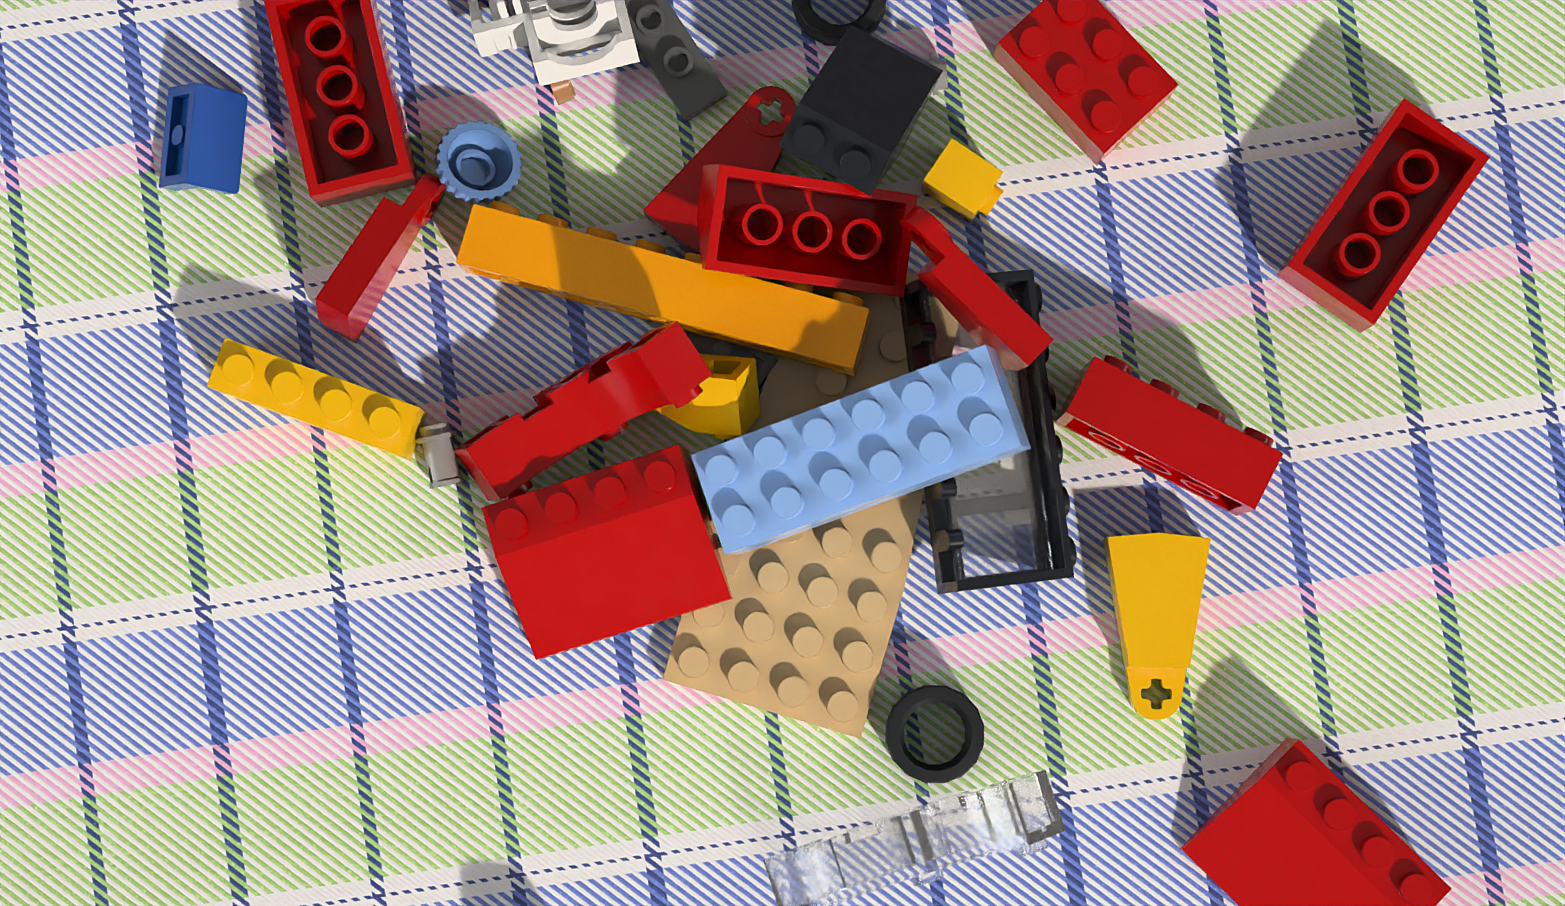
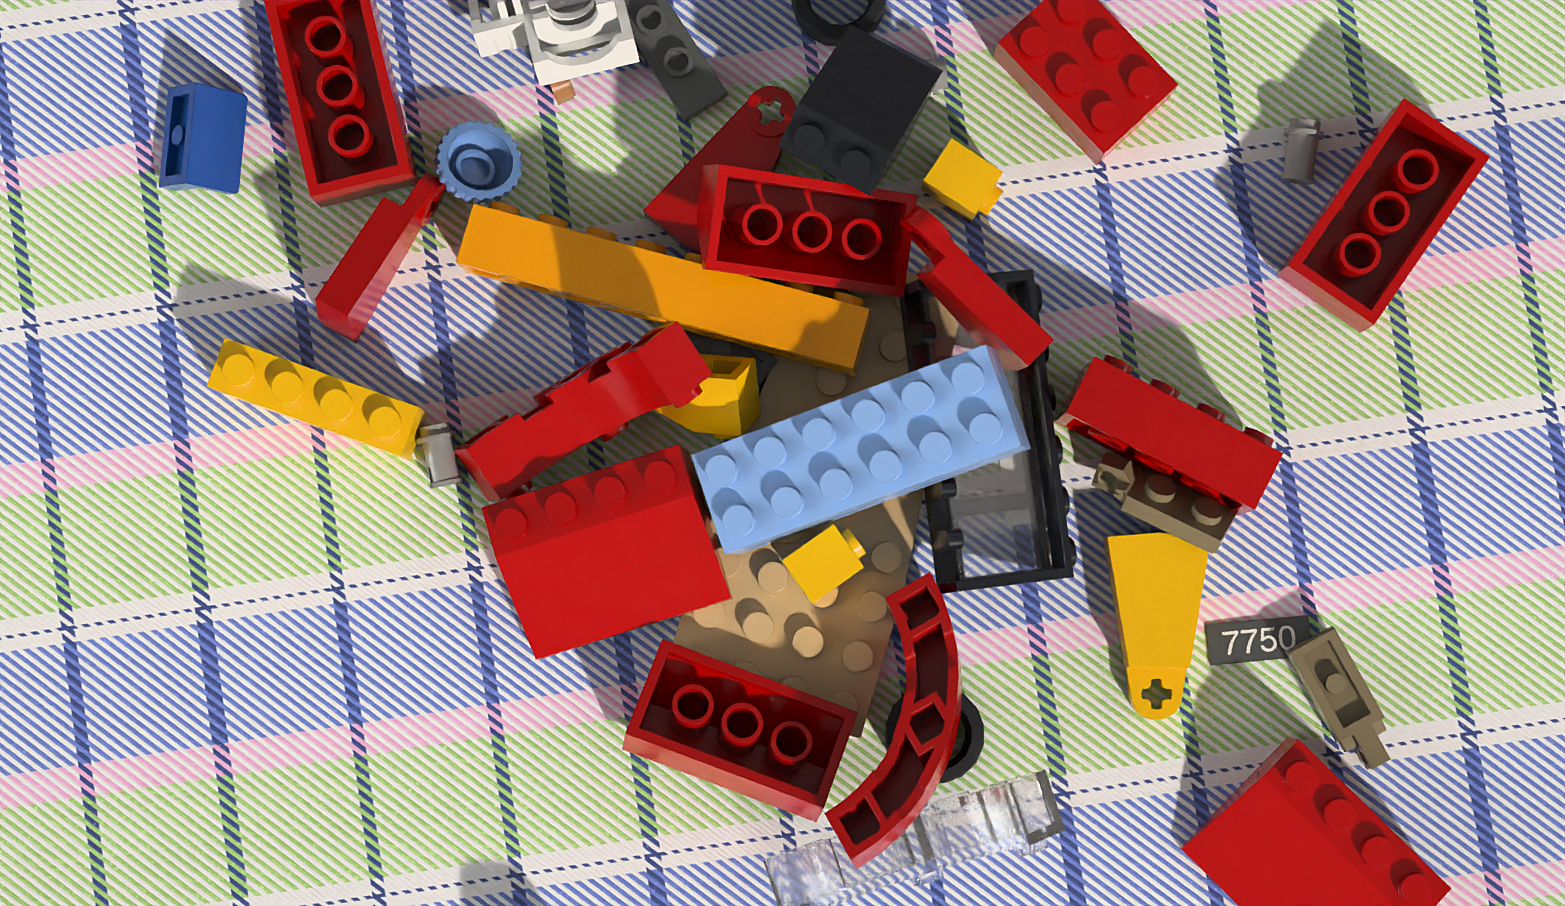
none -> red slope [622,639,858,822]
none -> yellow brick [782,524,866,605]
none -> red brick [824,572,962,869]
none -> dark tan hinge [1091,452,1237,554]
none -> dark grey sticker [1206,615,1310,666]
none -> light grey pin [1281,118,1324,185]
none -> dark tan hinge [1285,626,1391,770]

